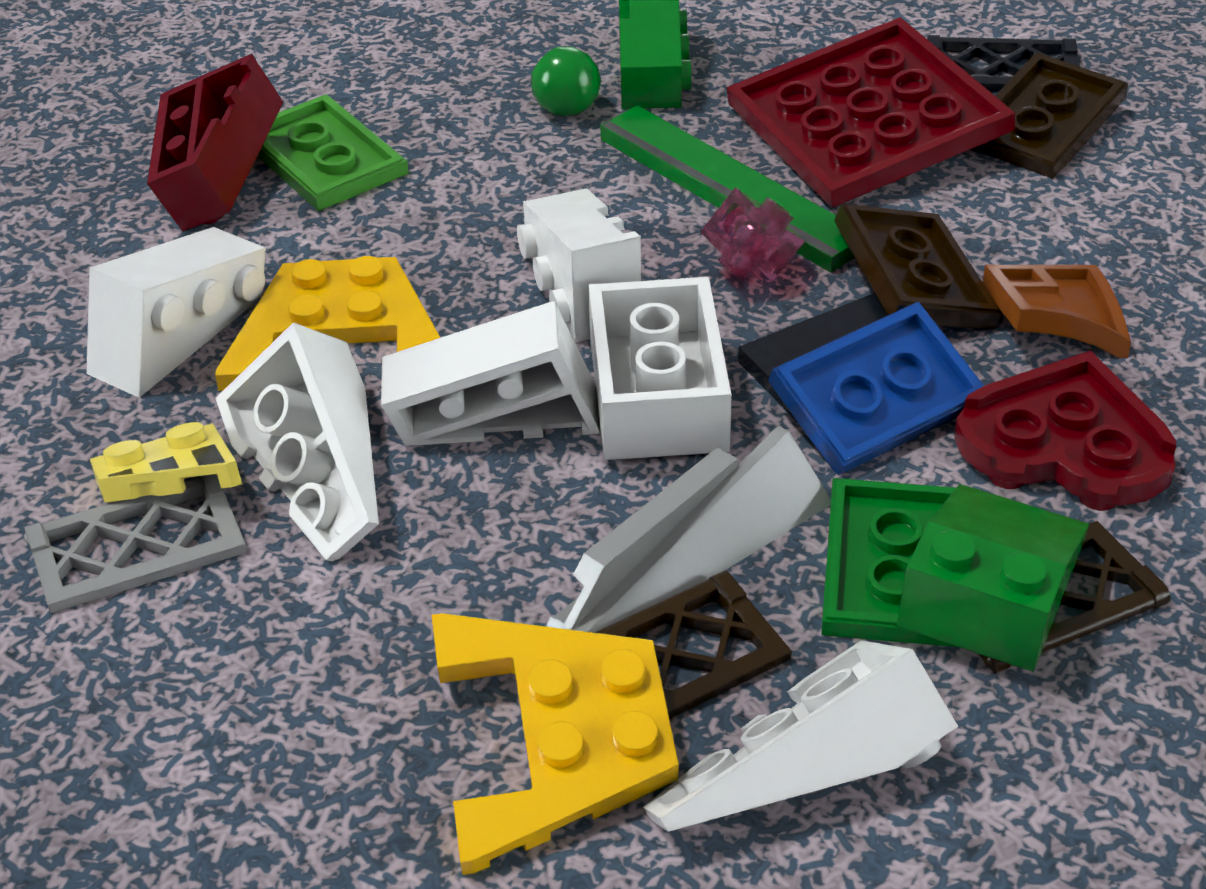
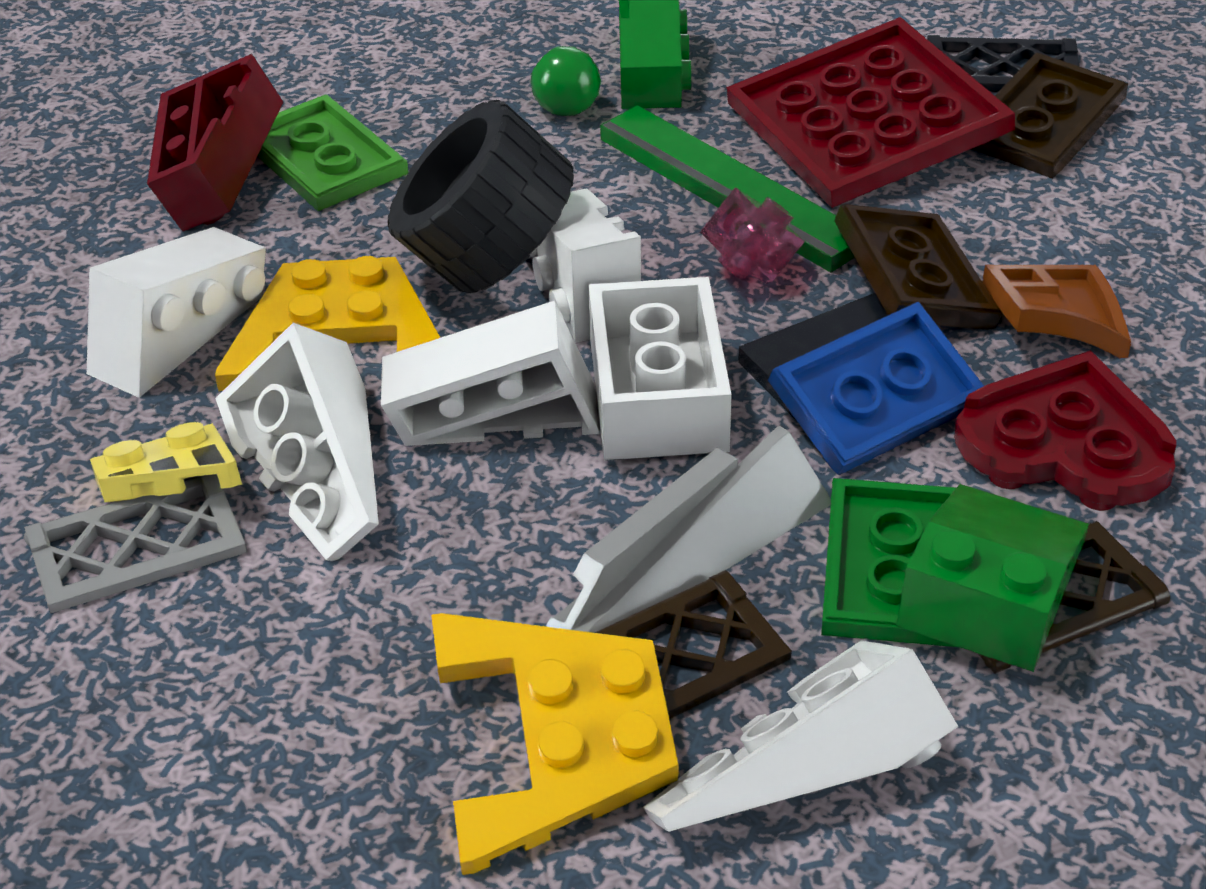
none -> black tyre [388,100,574,293]

